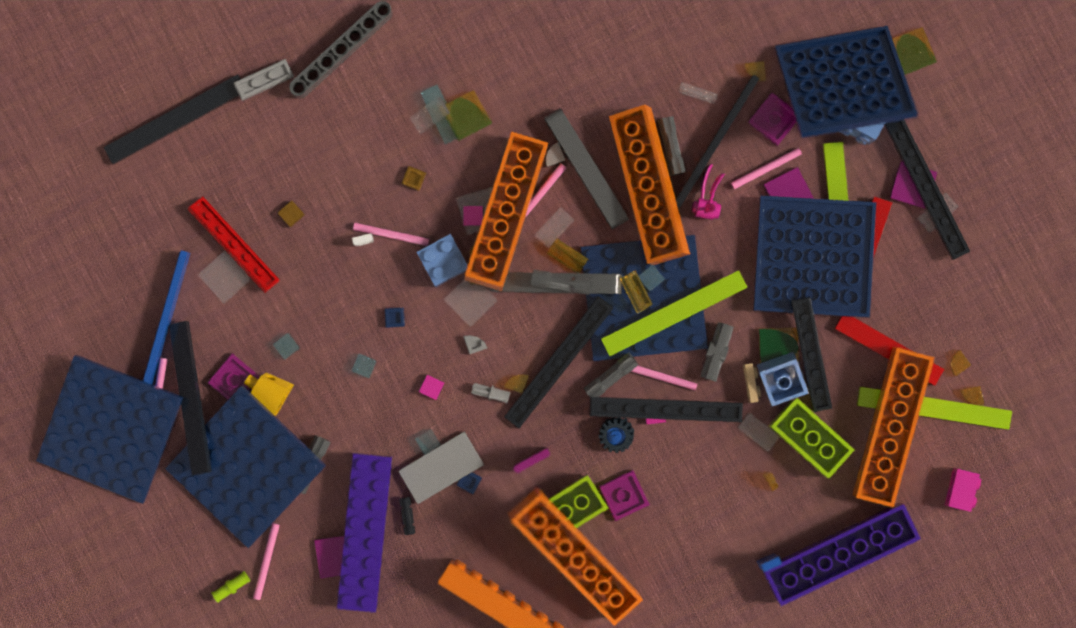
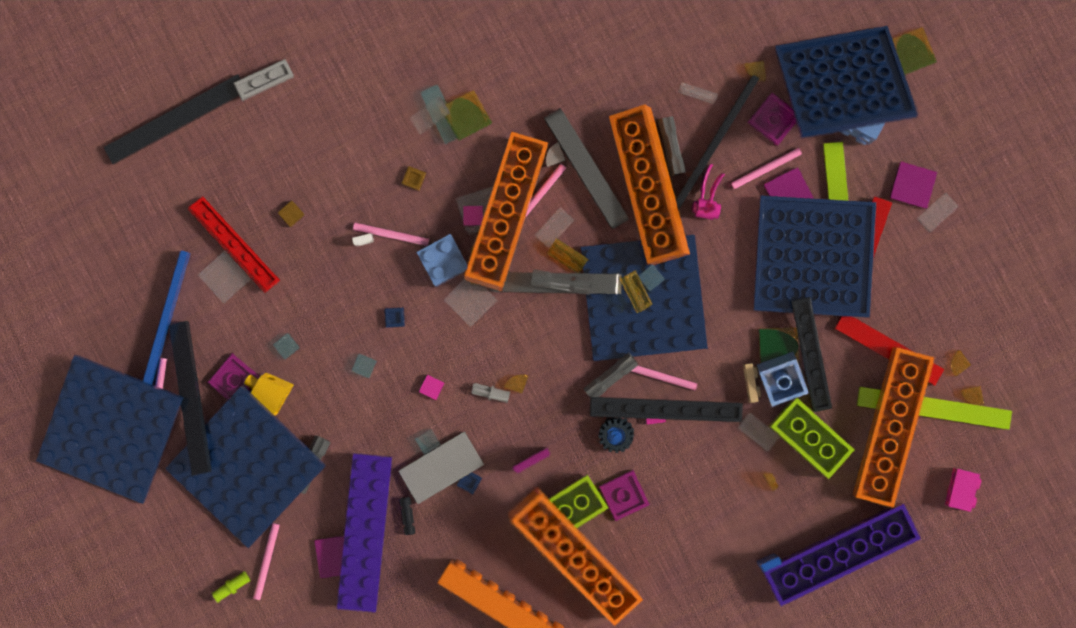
dark grey beam [289,1,393,99] -> none
light grey tile [463,335,488,354] -> none
black tile [504,296,614,429] -> none
lime tile [601,270,748,356] -> none
dark grey piece [700,322,734,382] -> none
black tile [884,120,971,260] -> none

